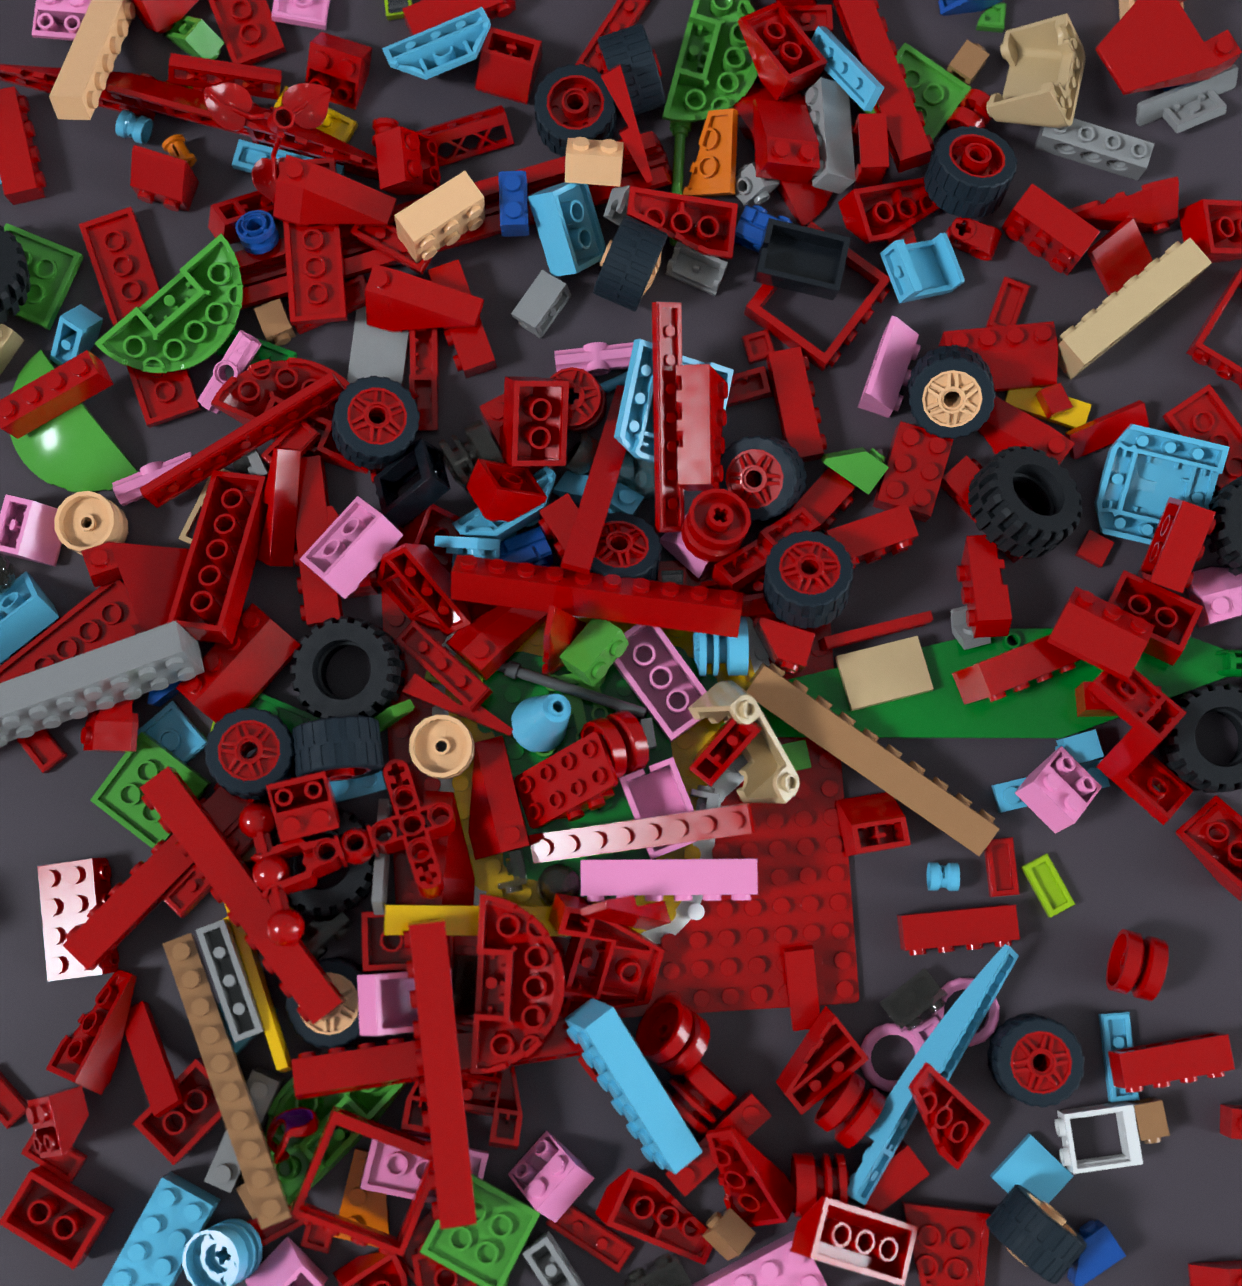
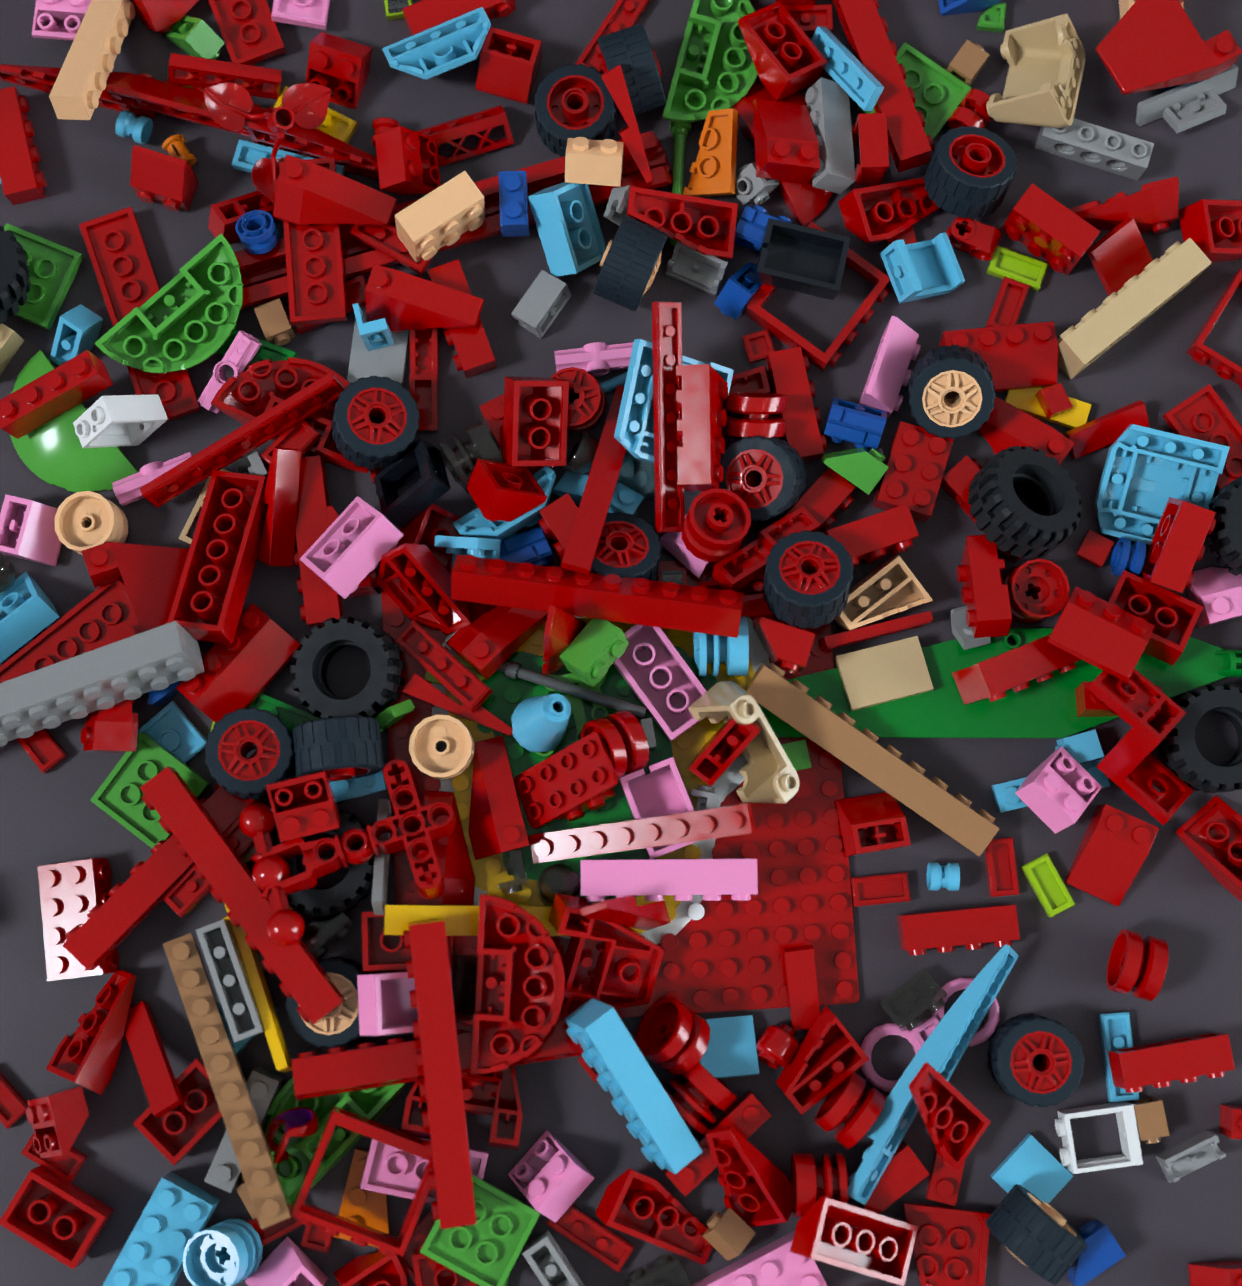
none -> white window [73,394,168,448]
none -> medium azure panel [352,303,395,351]
none -> medium azure tile [699,1015,759,1079]
none -> blue slope [714,261,762,320]
none -> red wheel [724,392,787,438]
none -> red head [756,1024,799,1069]
none -> blue brick [823,397,887,450]
none -> light nougat wedge [835,556,933,630]
none -> red tile [850,872,911,907]
none -> red plate [925,1150,966,1206]
none -> lime tile [986,246,1048,291]
none -> red wheel [1002,559,1070,624]
none -> red slope [1065,804,1159,907]
none -> blue wheel [1110,537,1146,576]
none -> light grey hinge [1155,1130,1226,1183]

